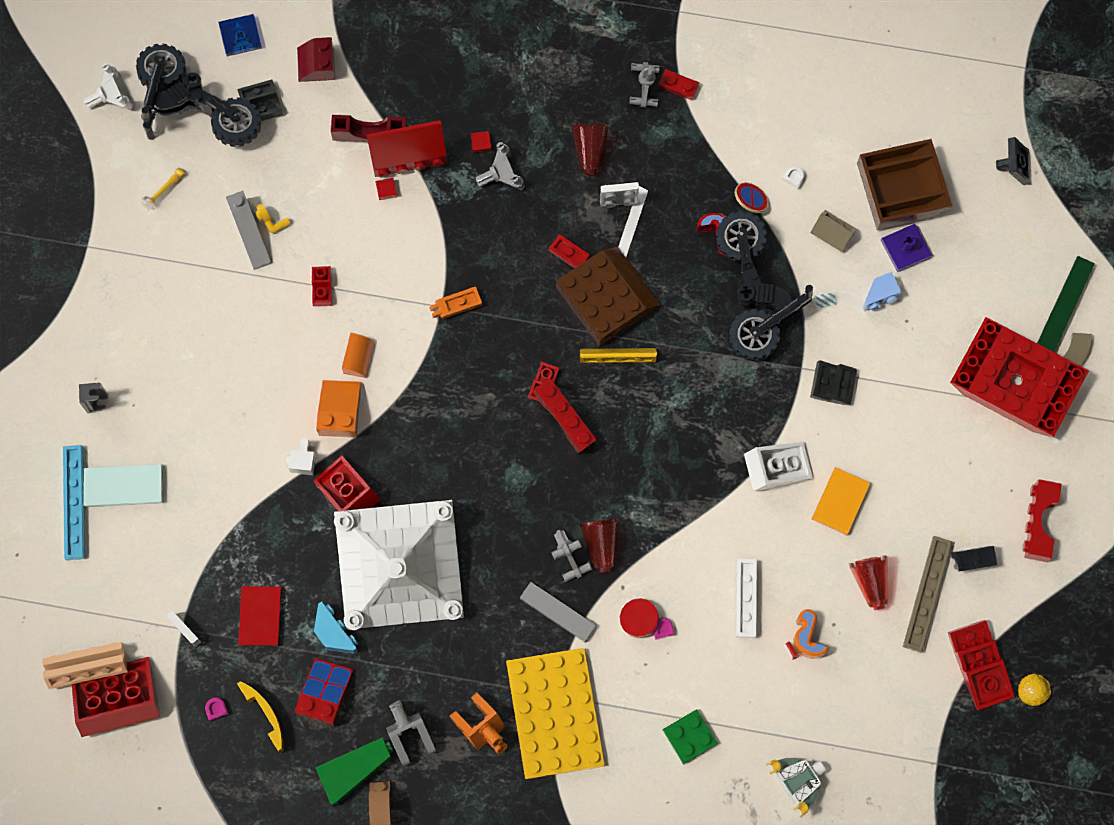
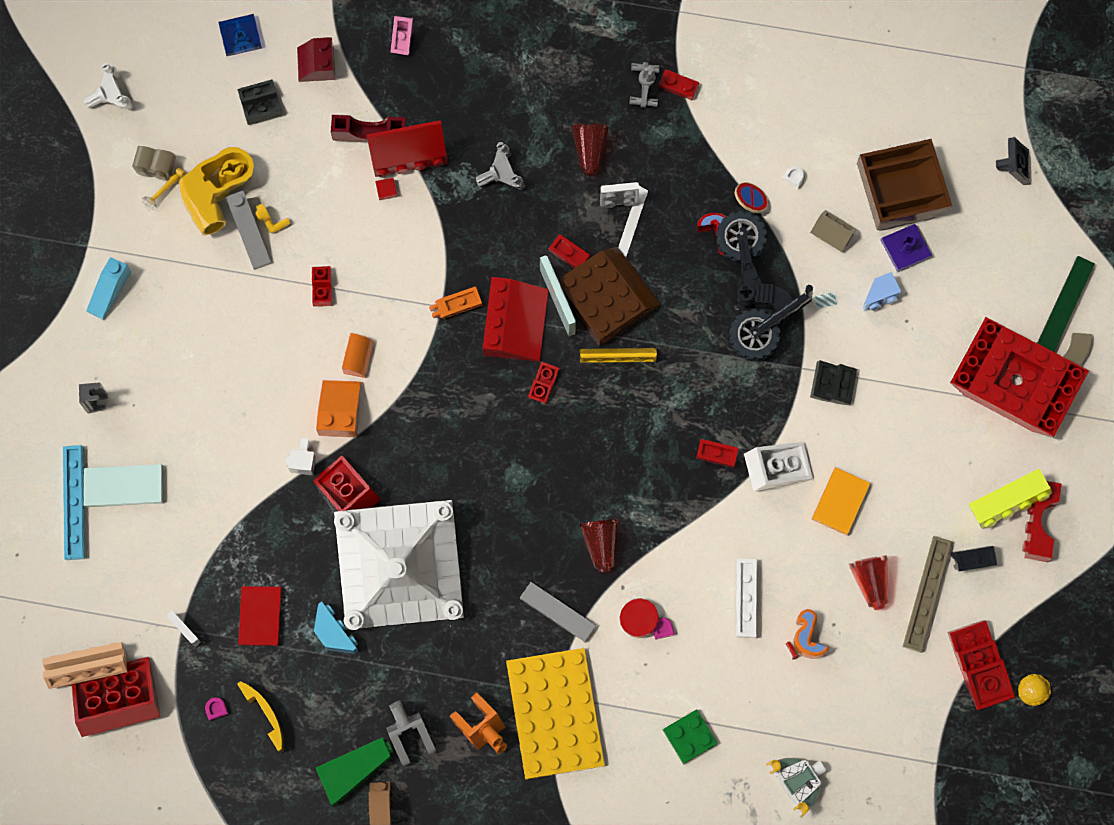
piece [136,43,261,147] -> none
slope [295,658,353,727] -> none
red tile [471,131,491,153] -> none
red arch [532,378,596,453] -> none
light grey axle [551,530,592,582] -> none
none -> medium azure slope [86,257,131,320]
none -> dark tan brick [132,146,176,180]
none -> yellow piece [179,147,254,235]
none -> bright pink slope [391,16,414,55]
none -> red slope [483,277,548,362]
none -> light aqua tile [540,256,576,336]
none -> red plate [696,439,738,468]
none -> neon yellow brick [969,469,1052,529]

